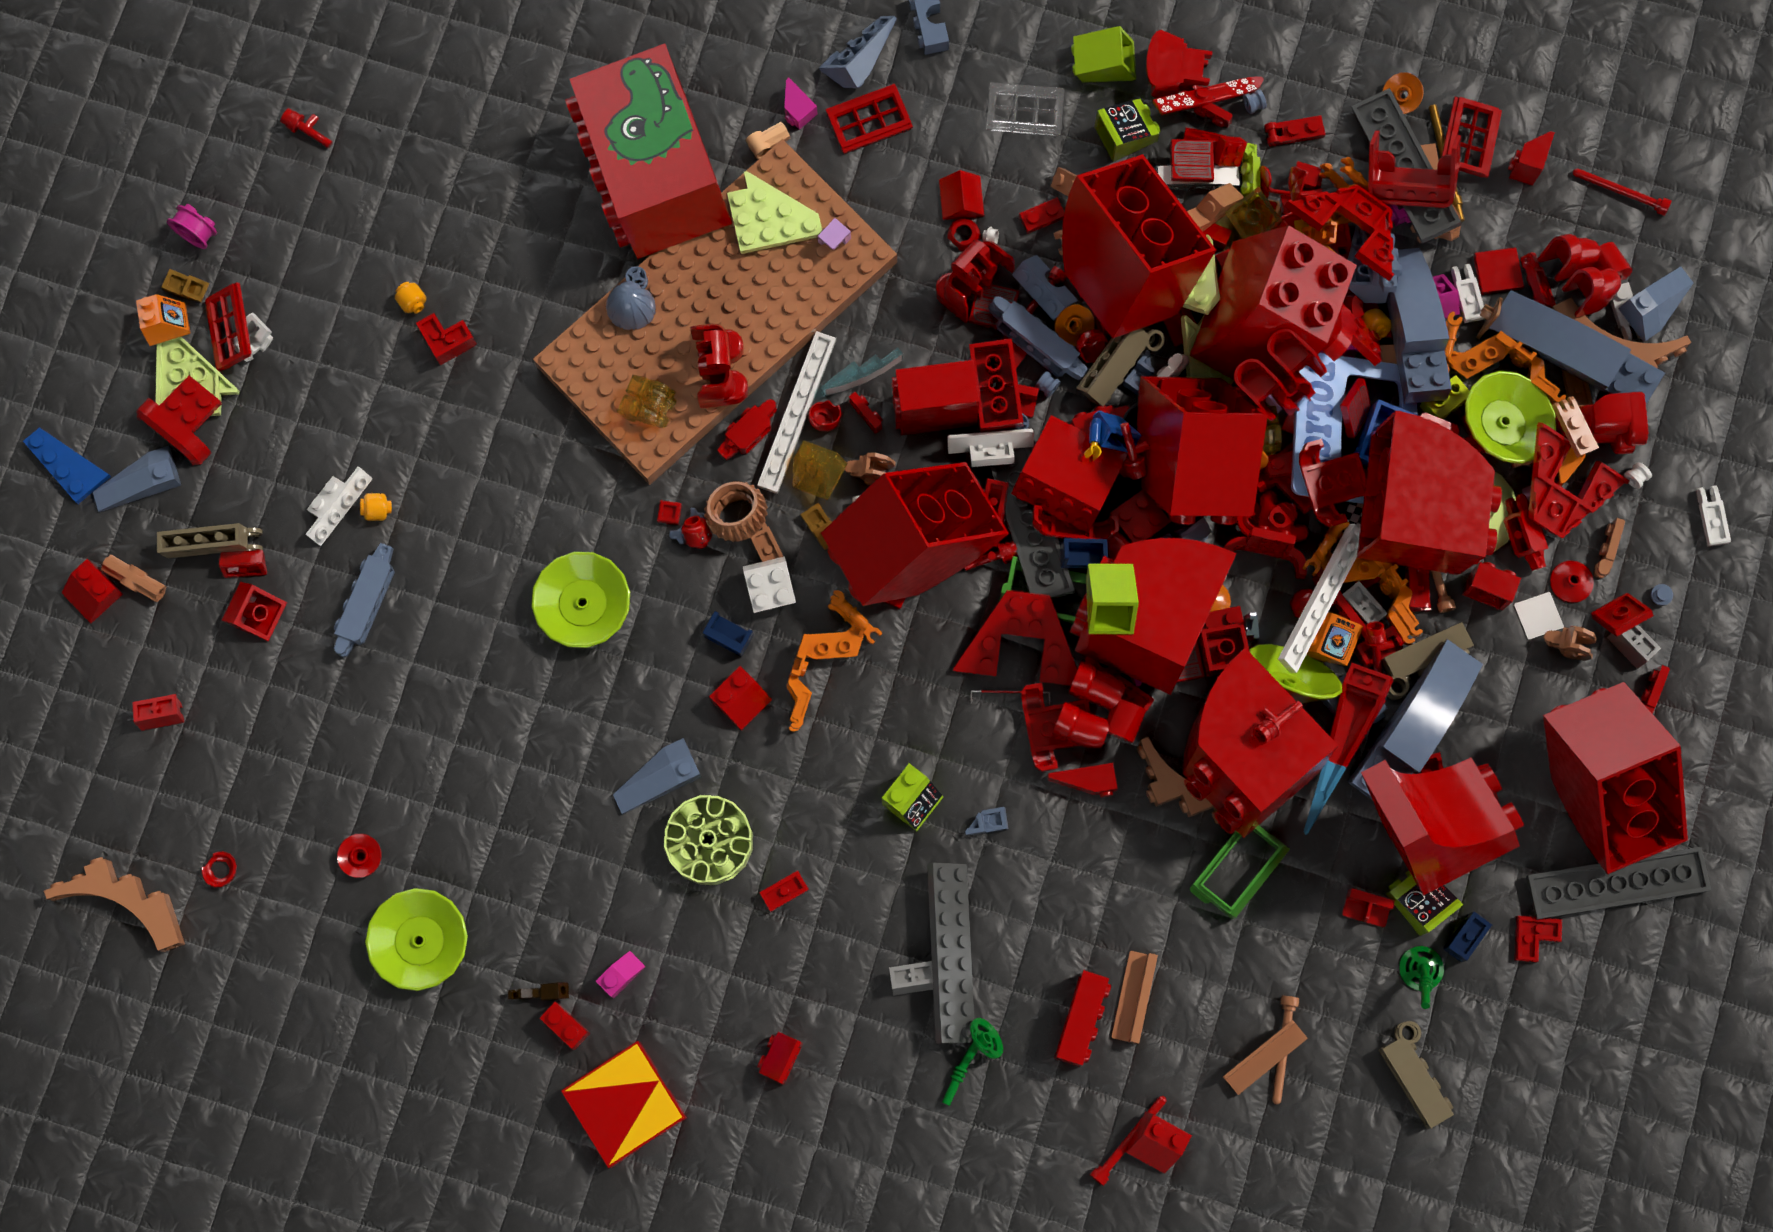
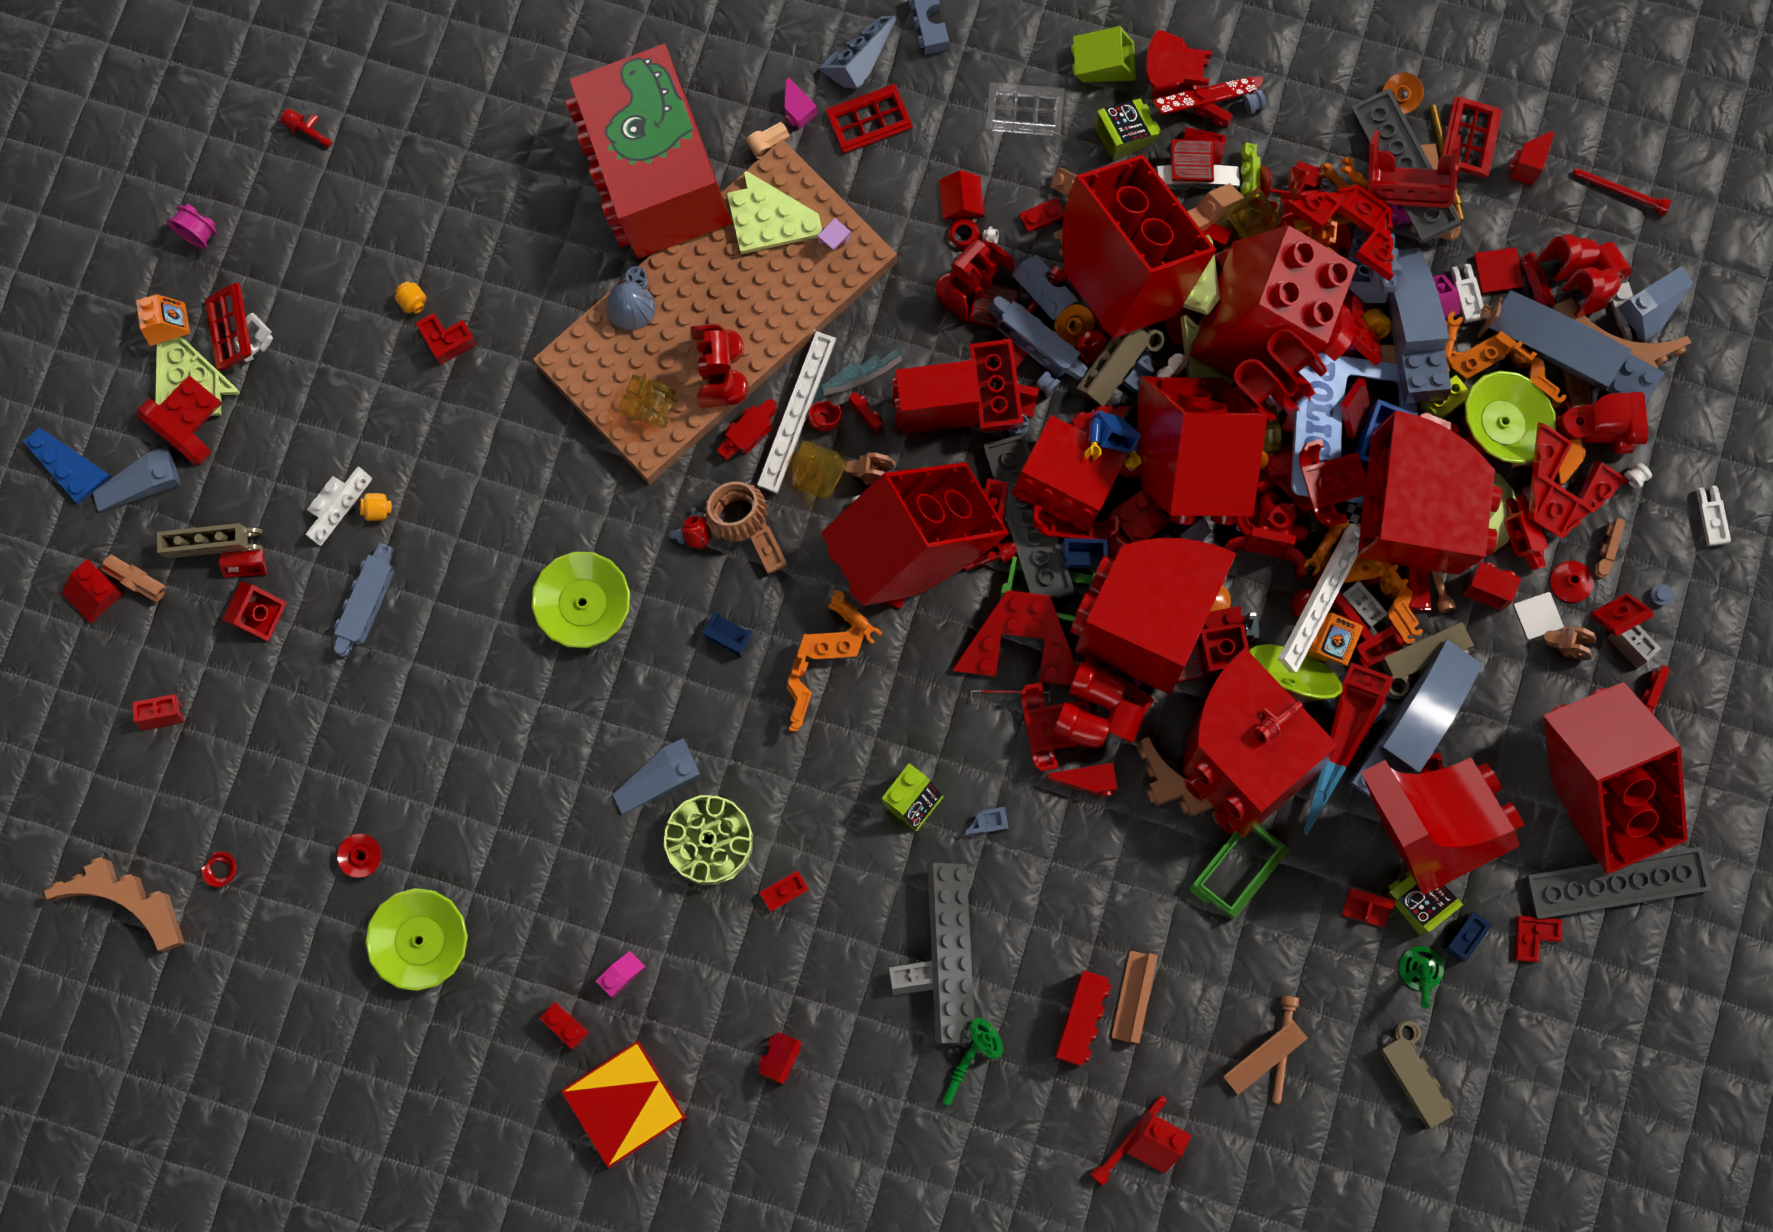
pearl gold slope [161,269,209,303] -> none
dark brown piece [508,982,569,1001] -> none
red tile [657,500,682,525] -> none
red slope [709,666,772,731] -> none
white brick [743,556,796,613] -> none
pearl gold slope [800,503,832,550] -> none
white bracket [947,429,1034,467] -> none
lime slope [1086,564,1139,634] -> none
red piece [1120,422,1149,479] -> none
red piece [1214,136,1247,167] -> none
red plate [1264,115,1326,146] -> none
red piece [1365,621,1395,673] -> none
hinge [1552,396,1599,458] -> none

